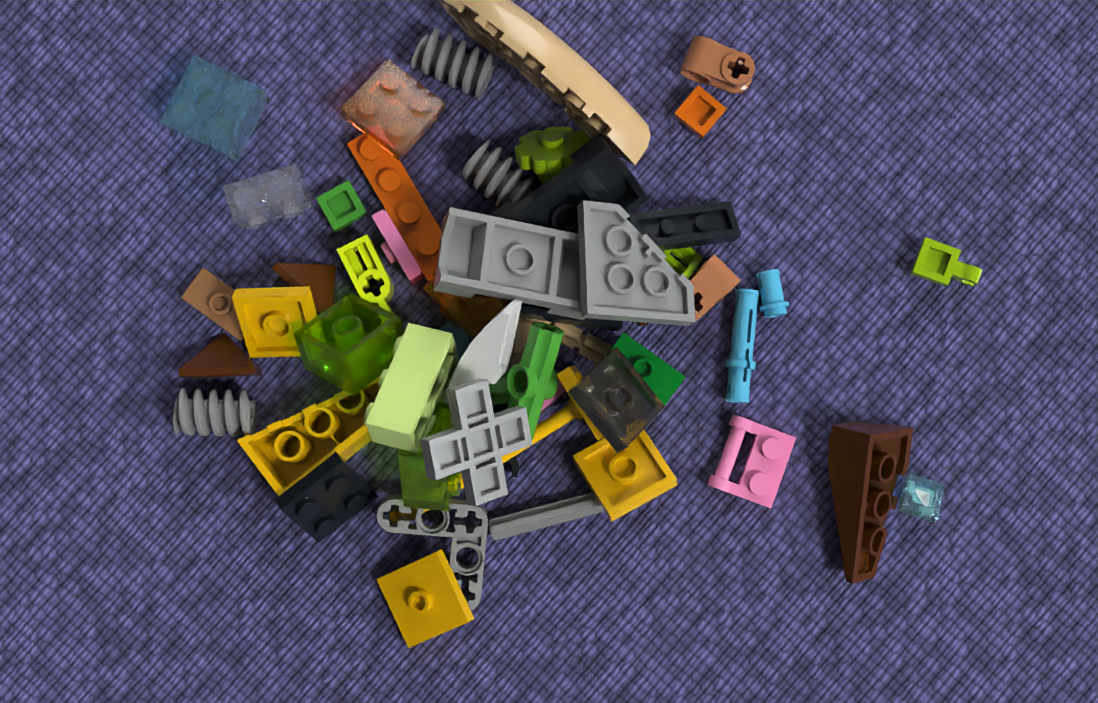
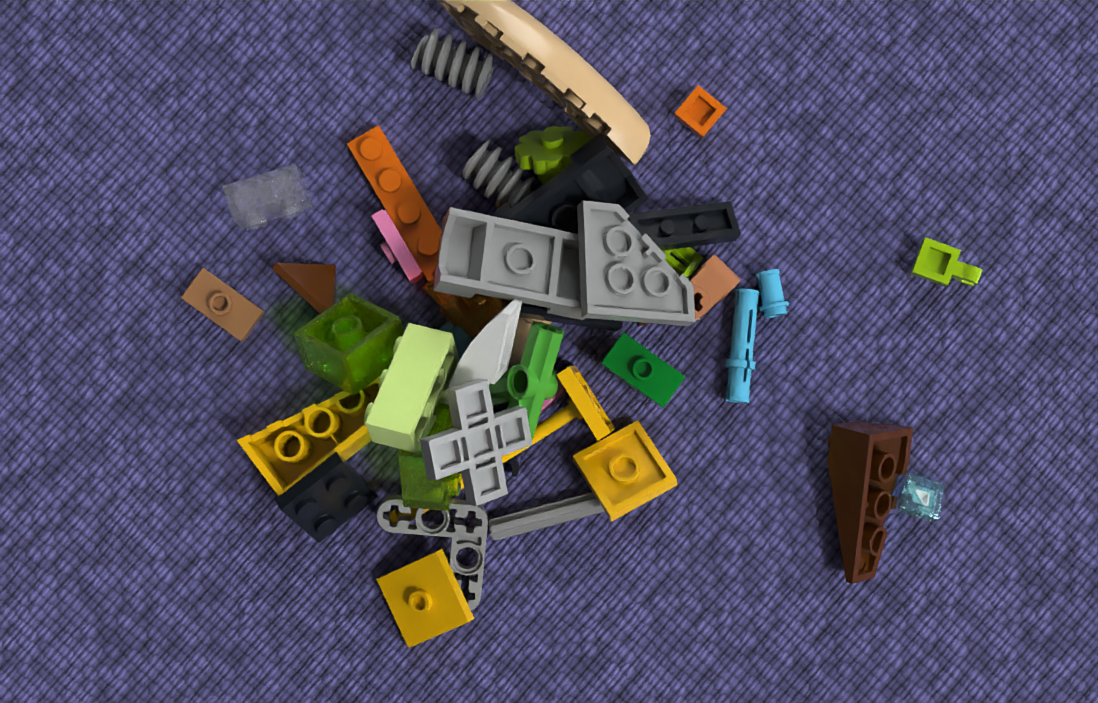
clear light blue brick [160,55,269,163] -> none
light grey piece [173,388,257,437] -> none
reddish brown slope [179,333,262,378] -> none
yellow plate [232,286,325,358] -> none
bright green plate [316,180,368,232] -> none
neon yellow piece [336,235,403,335] -> none
clear orange plate [340,59,446,161] -> none
tan piece [553,322,612,365] -> none
clear smoke plate [568,347,665,453] -> none
nougat piece [679,36,755,94] -> none
bright pink plate [707,414,796,508] -> none

